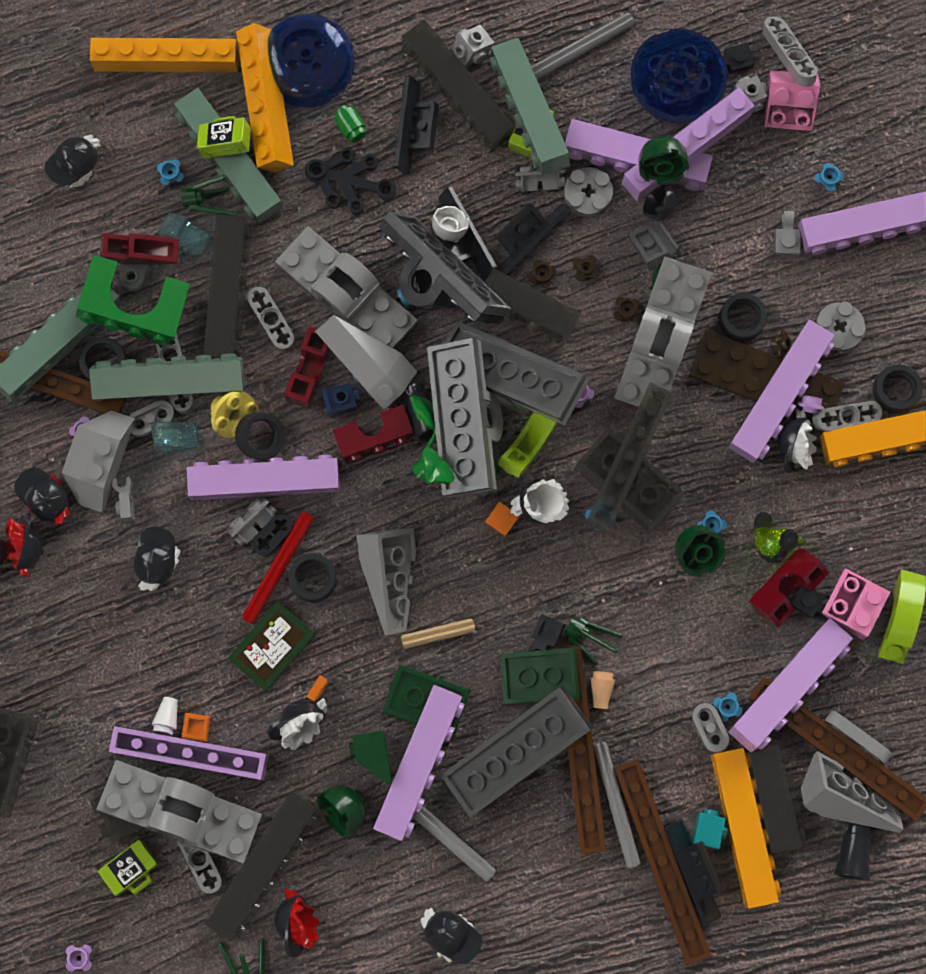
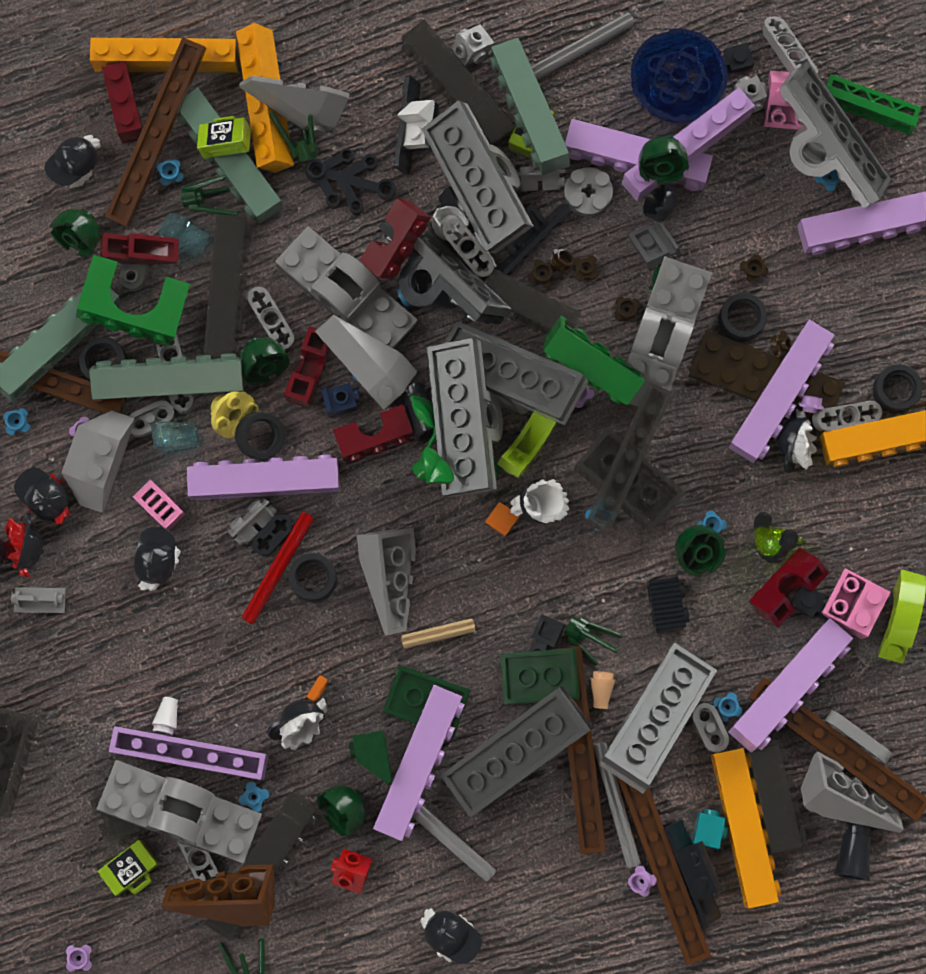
light grey plate [112,477,135,522] -> none
orange tile [181,713,211,742] -> none
tile [227,601,316,692] -> none
clear blue brick [268,13,355,108] -> none
hair [274,889,320,958] -> none
green brick [333,105,367,143] -> none
light grey plate [774,211,800,256] -> none
light grey plate [816,302,866,352] -> none
none -> dark azure plate [3,408,30,435]
none -> light grey hinge [11,587,66,613]
none -> dark green cylinder [49,209,100,257]
none -> dark red arch [102,61,143,144]
none -> reddish brown plate [105,37,207,227]
none -> bright pink slope [133,479,186,531]
none -> reddish brown wedge [161,864,275,926]
none -> dark green cylinder [239,338,290,385]
none -> dark azure plate [239,782,269,812]
none -> light grey wedge [240,76,349,135]
none -> dark green plant [270,112,317,162]
none -> red brick [330,849,372,894]
none -> dark red arch [359,198,431,280]
none -> white slope [398,100,435,149]
none -> dark grey piece [421,100,533,254]
none -> light grey beam [441,215,494,277]
none -> green wedge [544,315,645,405]
none -> dark brown plate [549,249,574,275]
none -> piece [598,643,717,793]
none -> lavender plate [628,865,657,897]
none -> black brick [646,577,690,633]
none -> dark brown plate [739,255,768,283]
none -> dark grey piece [779,61,891,208]
none -> green fence [826,74,921,135]

